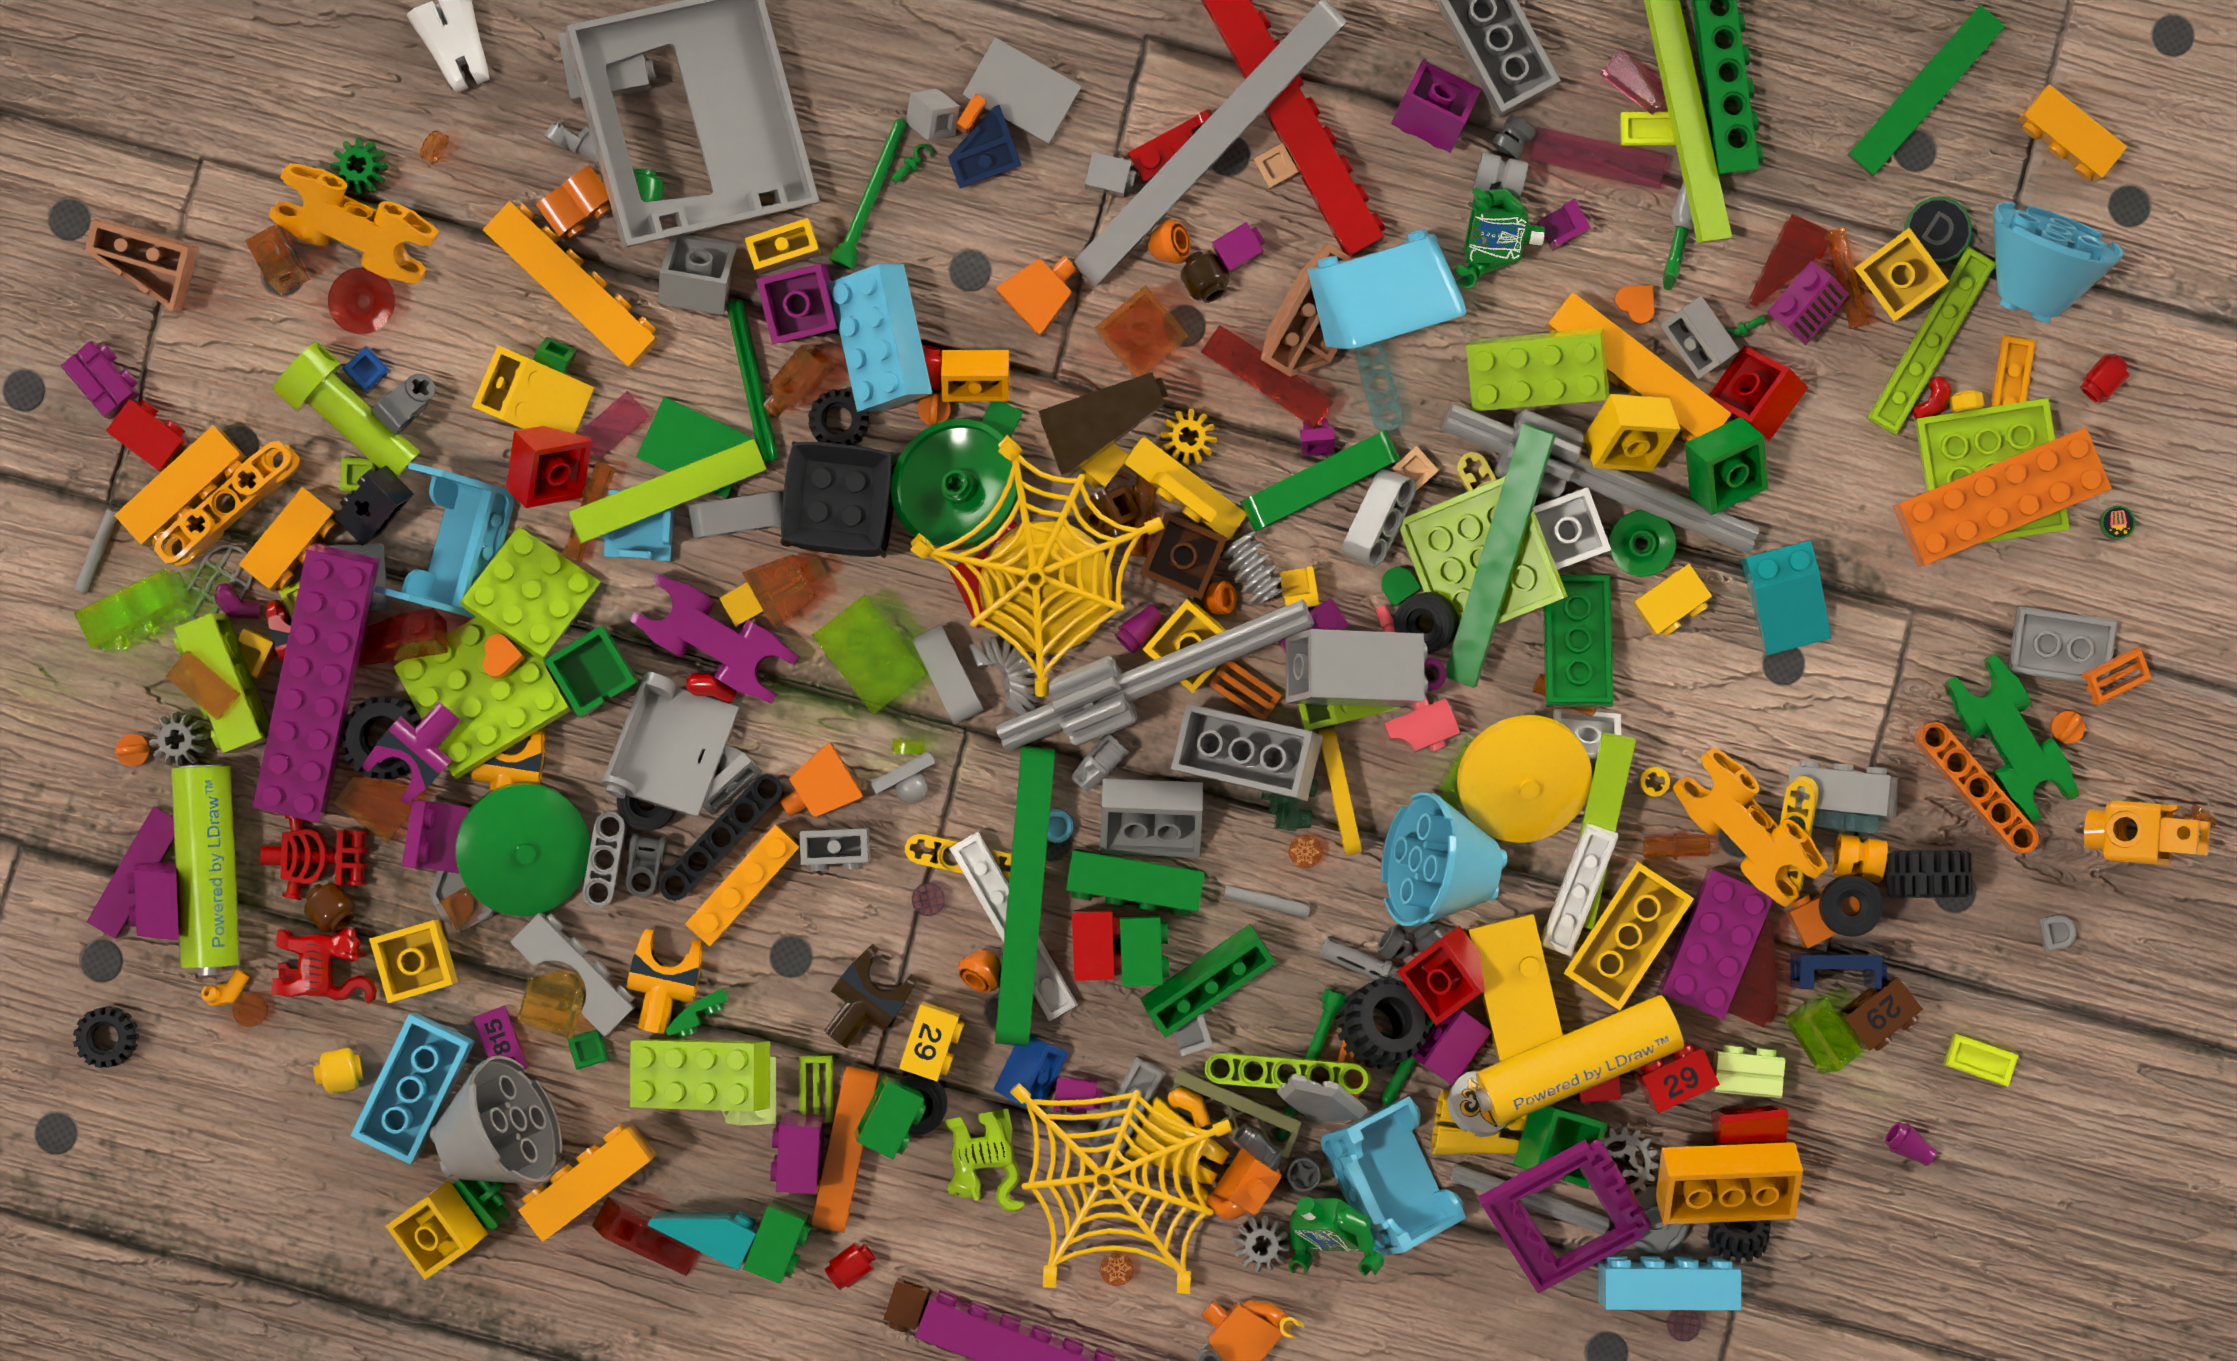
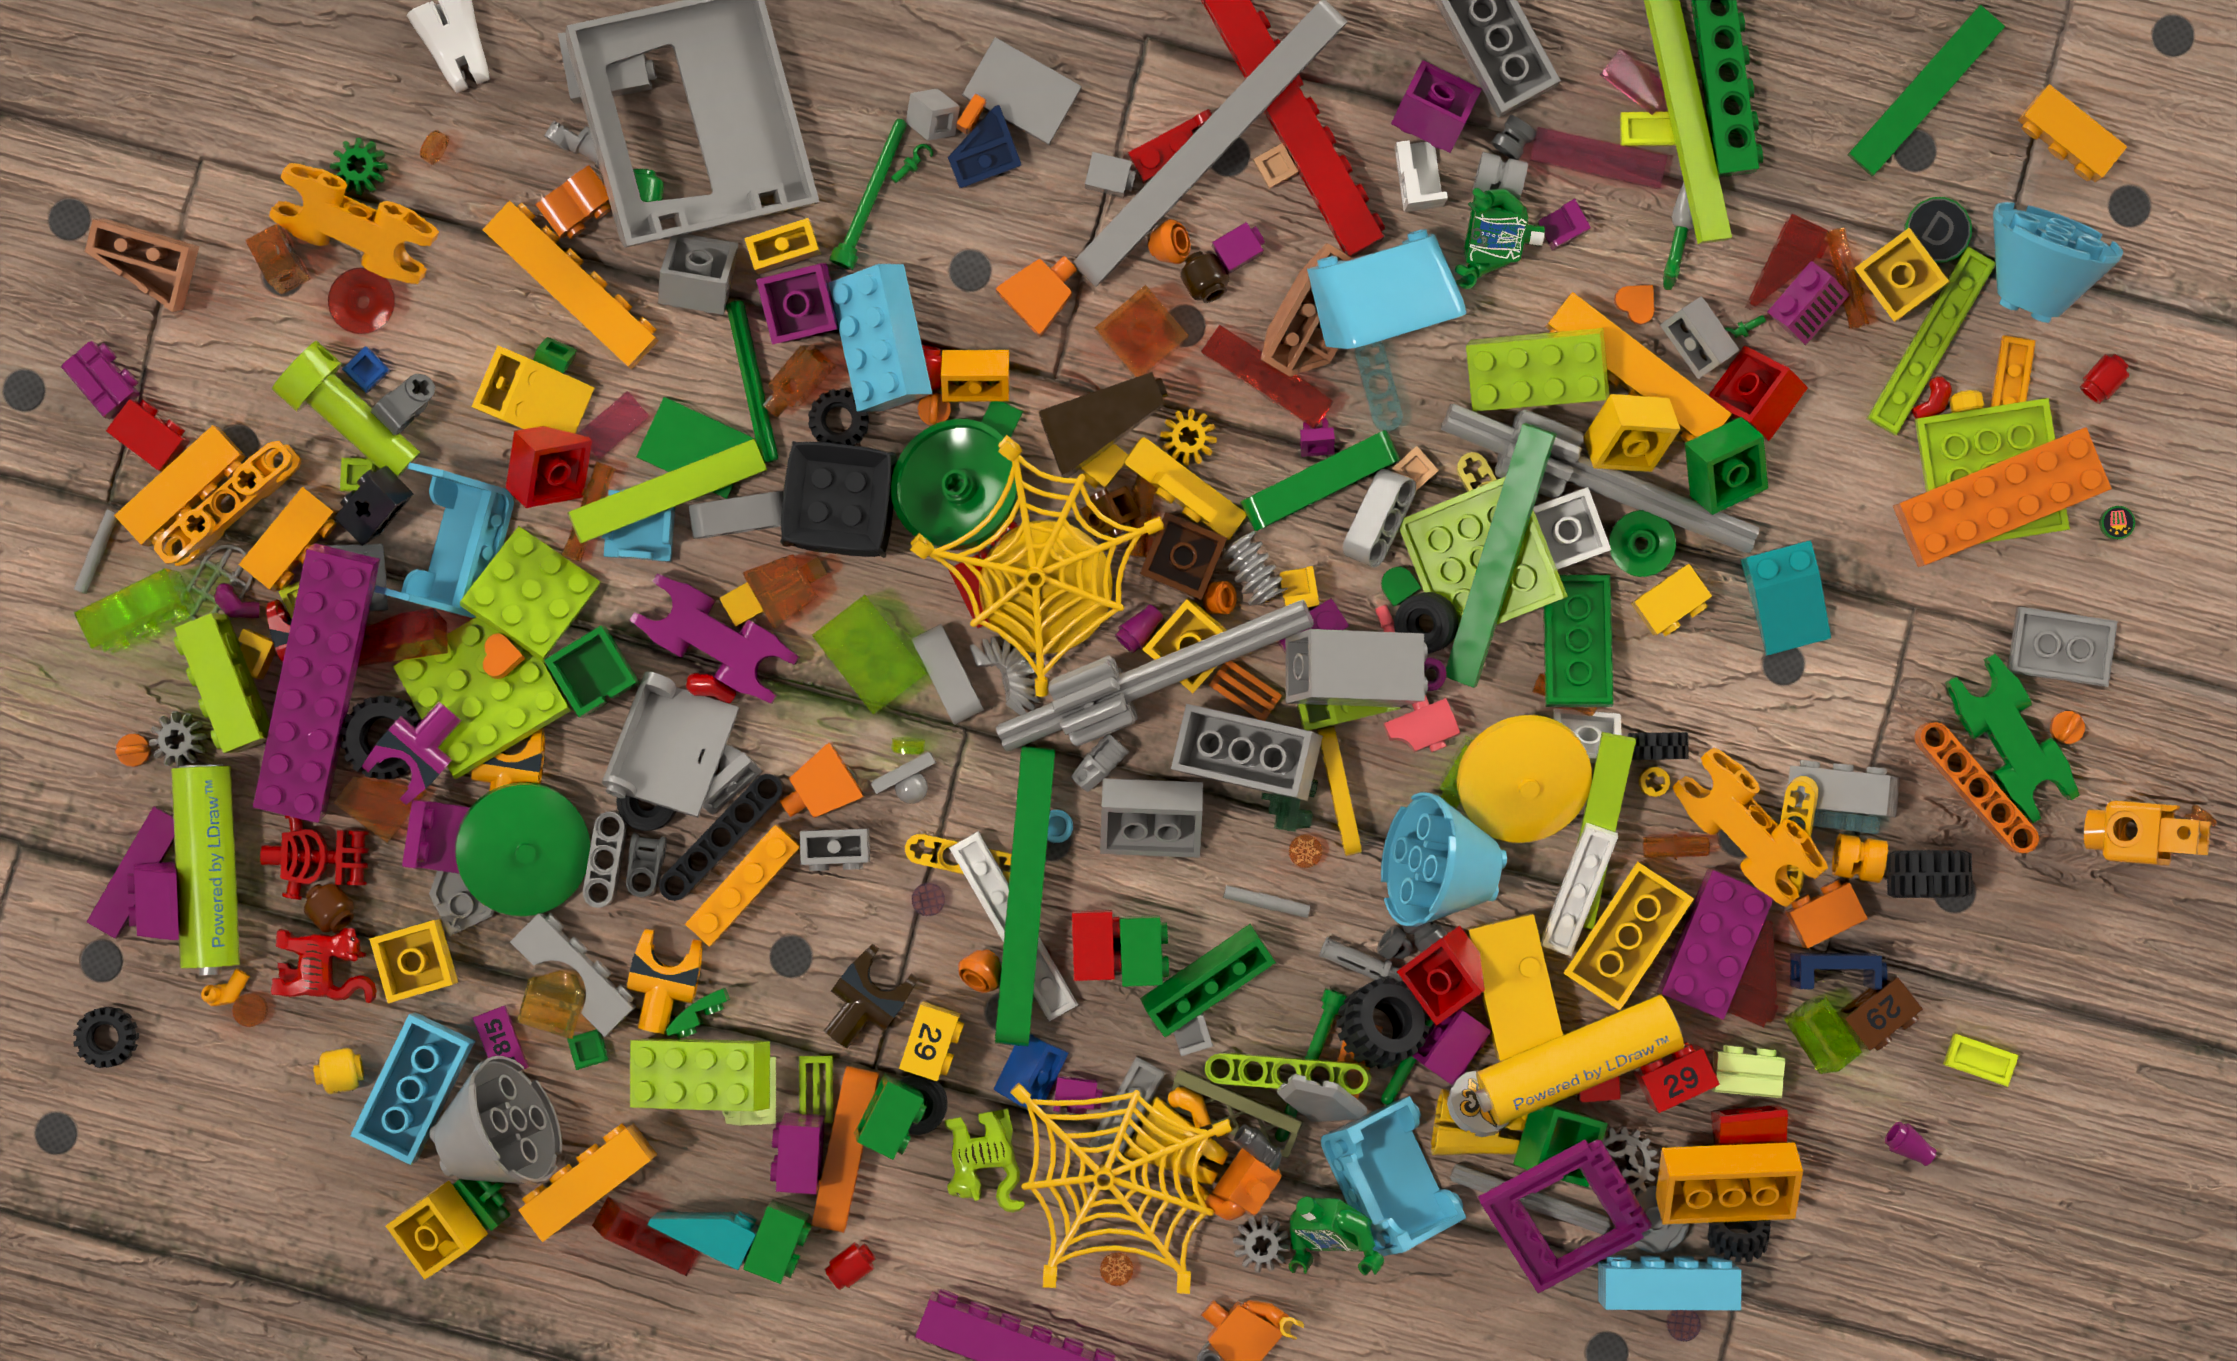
clear orange tile [165,650,240,720] -> none
clear orange tile [440,887,475,930] -> none
reddish brown brick [883,1278,929,1333] -> none
green brick [1066,850,1205,917] -> none
dark grey wheel [1286,1155,1321,1192] -> none
black tyre [1819,876,1883,937] -> none
light grey tile [2038,915,2076,952] -> none
orange tile [2081,648,2152,705] -> none
none -> white panel [1394,140,1448,212]
none -> black tyre [1628,732,1689,760]

